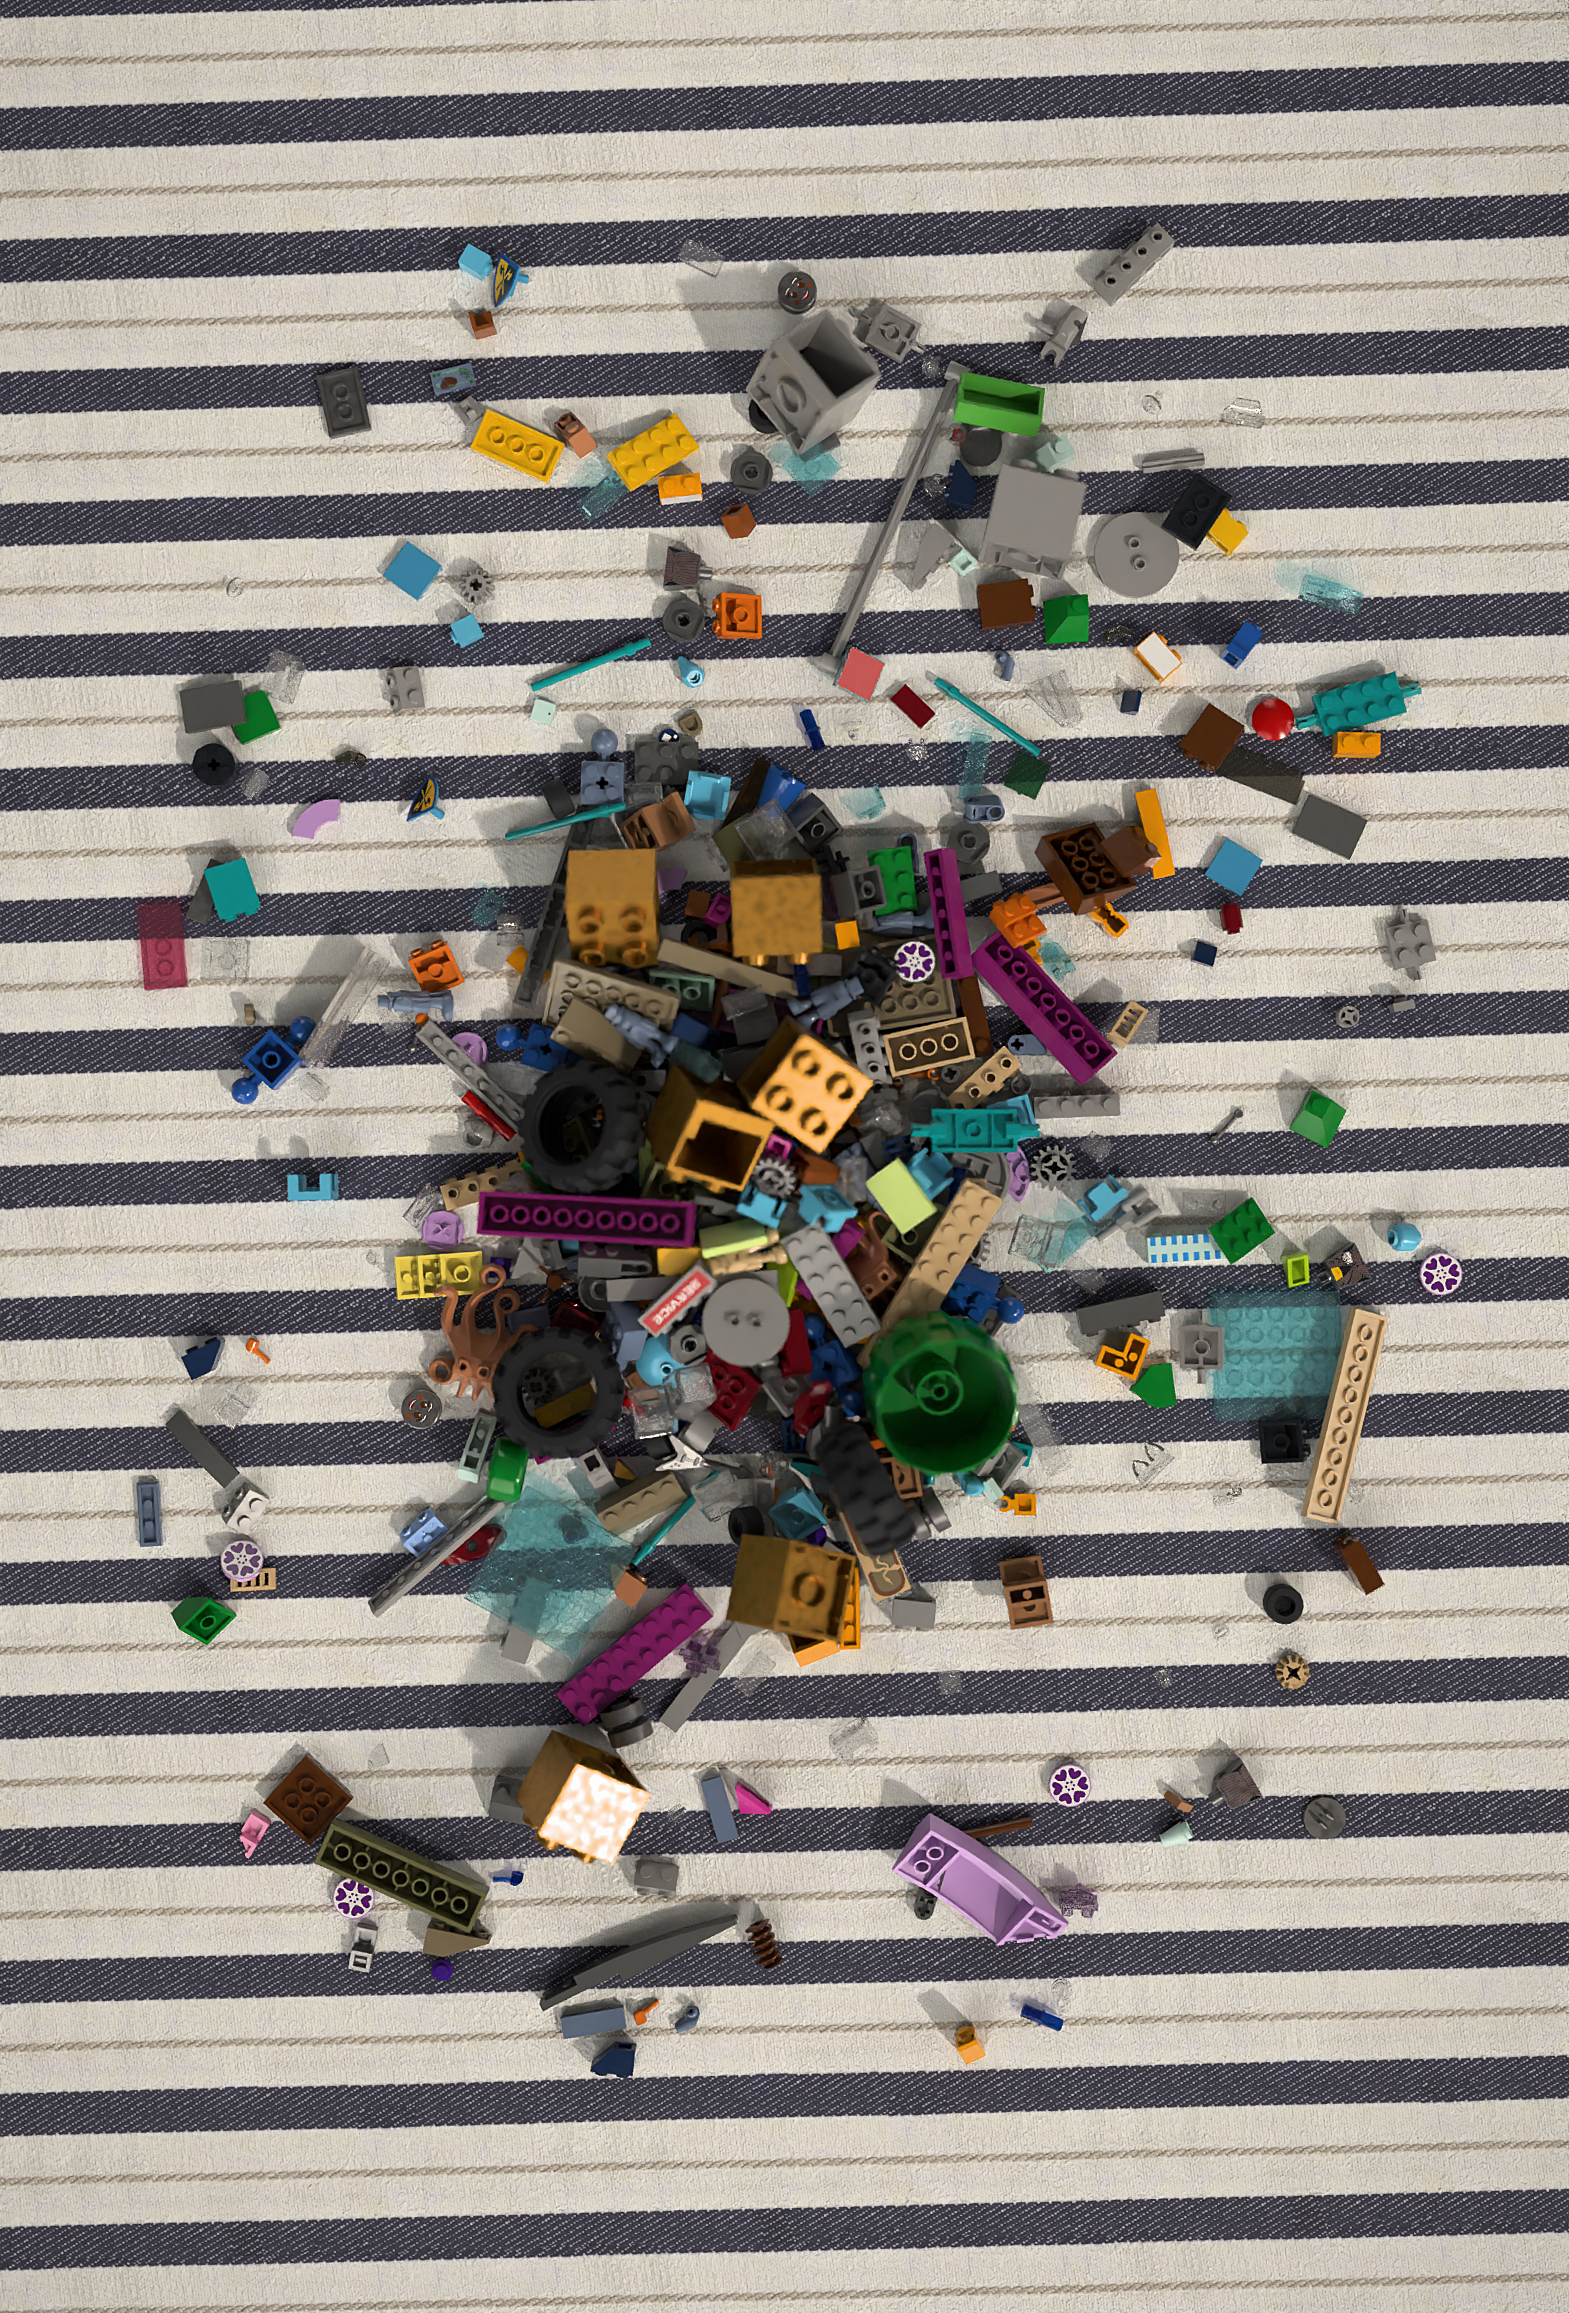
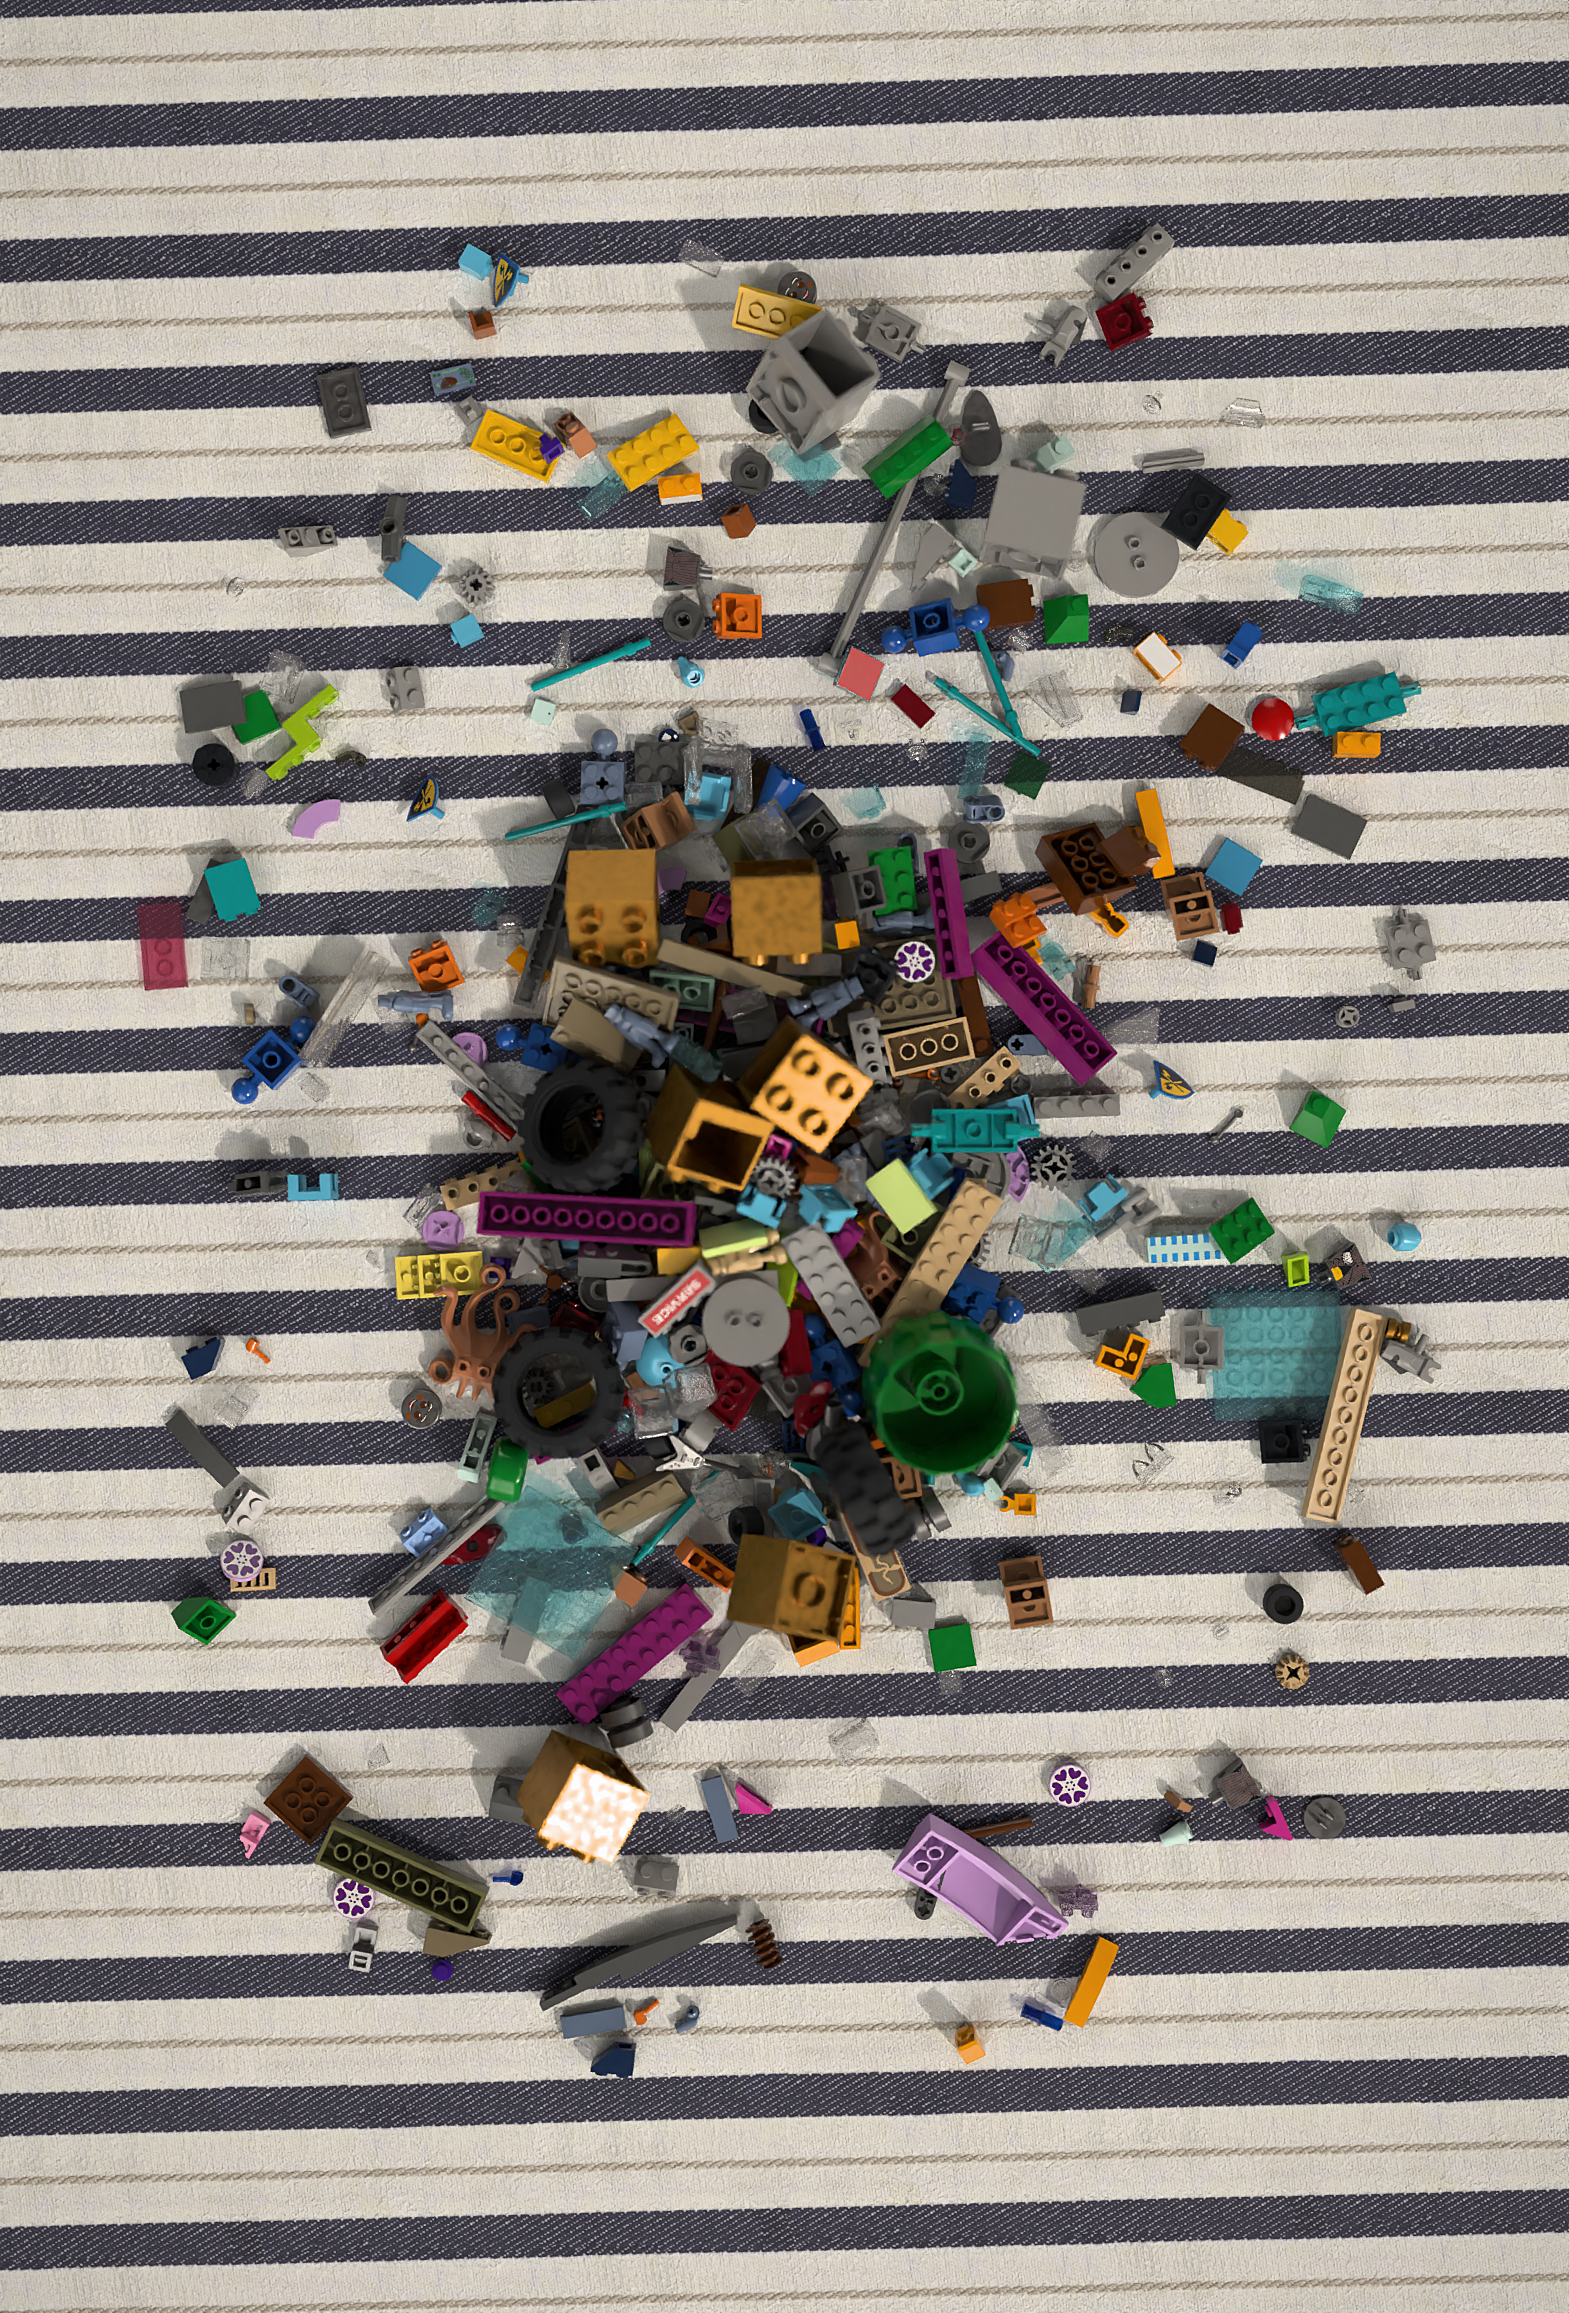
sand blue tile [136,1482,163,1547] -> none
dark blue slope [670,1013,721,1051] -> none
clear blue axle [793,963,810,996] -> none
clear plate [922,356,945,378] -> none
bright green piece [953,371,1045,437] -> none
tan slope [1106,999,1148,1049] -> none
tile [1419,1253,1462,1295] -> none
none -> dark grey hinge [227,1171,288,1197]
none -> lime bracket [265,684,339,781]
none -> light grey slope [278,525,338,557]
none -> sand blue piece [279,975,321,1012]
none -> dark grey piece [379,495,408,563]
none -> red brick [380,1589,469,1684]
none -> dark purple tile [539,433,565,464]
none -> clear cone [550,630,571,670]
none -> clear light blue plate [614,1407,639,1433]
none -> orange slope [674,1536,735,1593]
none -> clear plate [684,717,752,814]
none -> yellow plate [731,284,823,339]
none -> green slope [862,413,954,499]
none -> blue brick [881,598,990,657]
none -> green tile [928,1623,977,1673]
none -> teal bar [973,631,1023,738]
none -> clear slope [1006,627,1034,654]
none -> light orange slope [1063,1937,1119,2028]
none -> medium nougat pin [1081,965,1101,1009]
none -> dark red plate [1095,292,1154,352]
none -> shield [1149,1060,1195,1100]
none -> medium nougat bracket [1160,872,1220,942]
none -> dark pink slope [1258,1795,1293,1841]
none -> light grey piece [1380,1333,1441,1384]
none -> pearl gold wheel [1384,1317,1411,1343]

